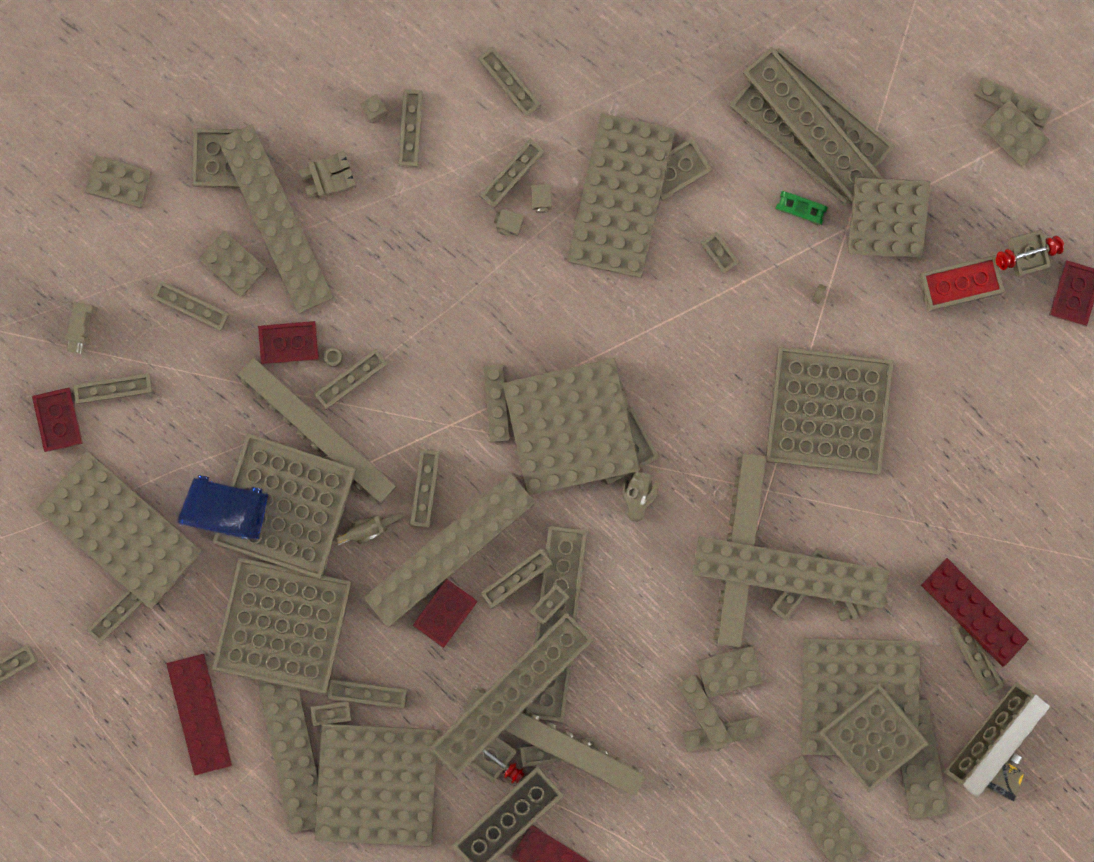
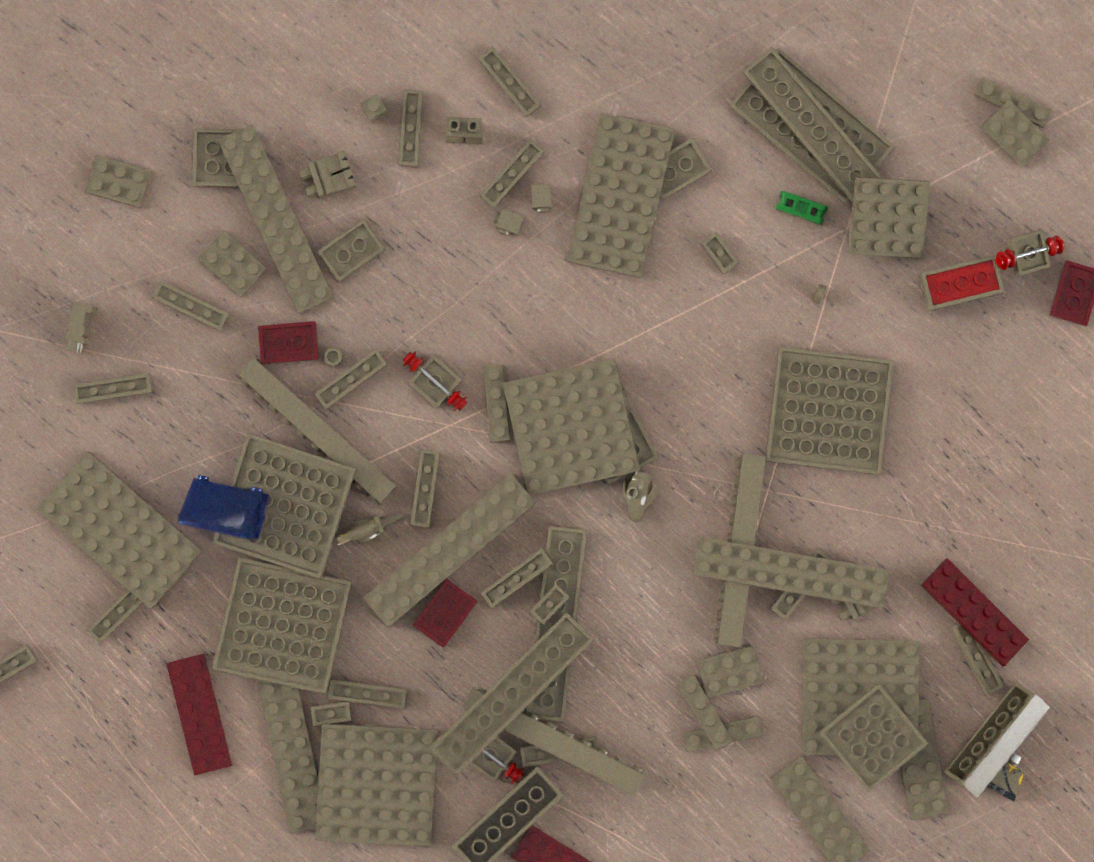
dark red plate [32,388,83,452] -> none
none -> dark tan tile [317,218,386,283]
none -> dark tan plate [403,351,467,411]
none -> dark tan hips [446,117,484,144]

